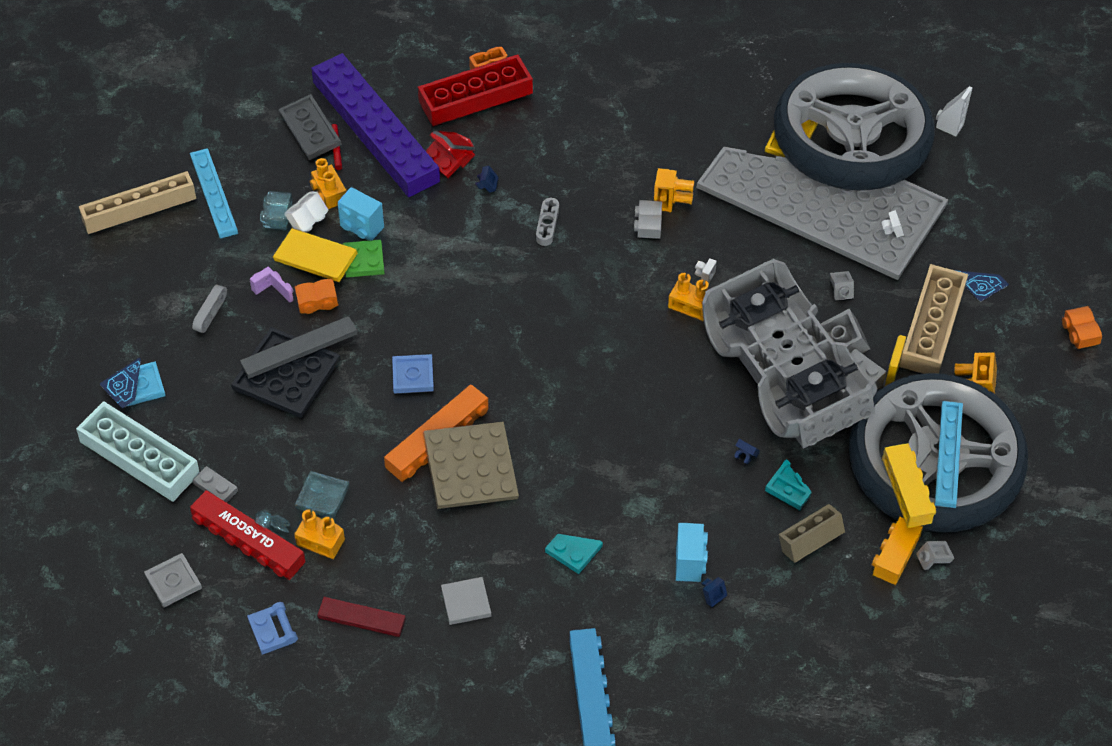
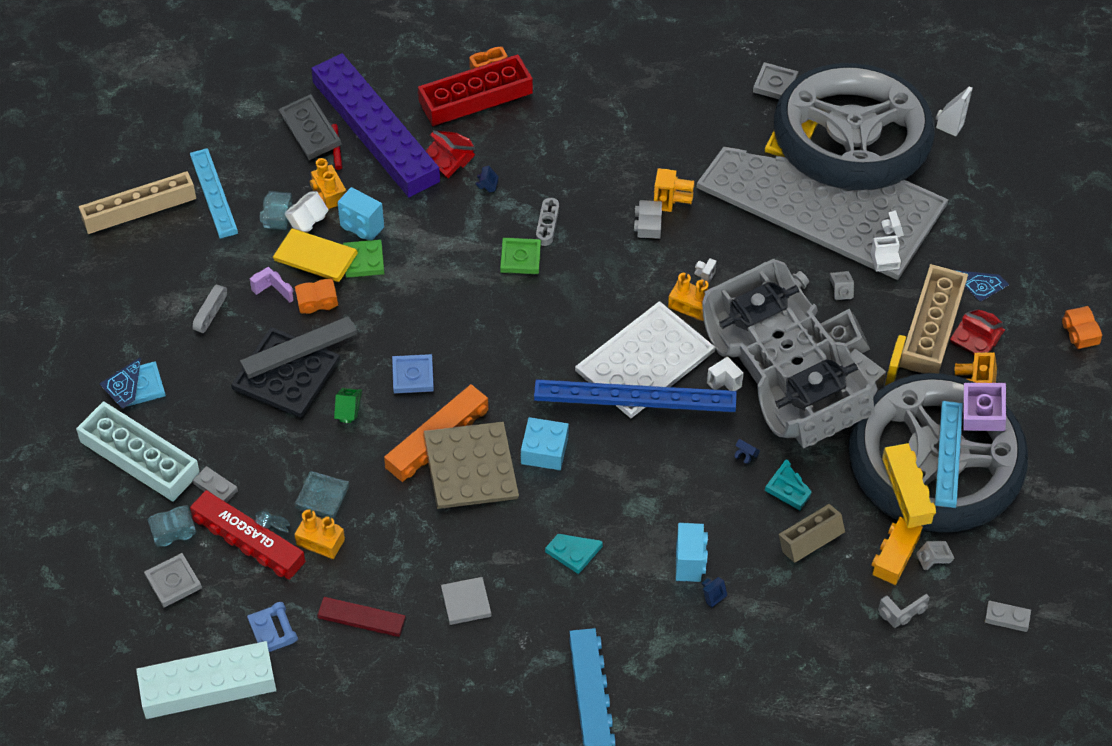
none -> light aqua brick [136,641,276,719]
none -> clear light blue brick [147,506,196,546]
none -> green slope [334,388,362,423]
none -> bright green plate [500,238,541,274]
none -> medium azure brick [521,417,569,470]
none -> blue plate [534,380,736,412]
none -> white plate [575,301,715,418]
none -> white piece [707,357,743,391]
none -> light grey plate [753,62,798,99]
none -> light grey plate [792,271,809,289]
none -> white piece [871,235,901,272]
none -> light grey bracket [878,594,930,628]
none -> red piece [950,309,1005,355]
none -> lavender brick [964,383,1006,431]
none -> light grey plate [985,601,1031,632]

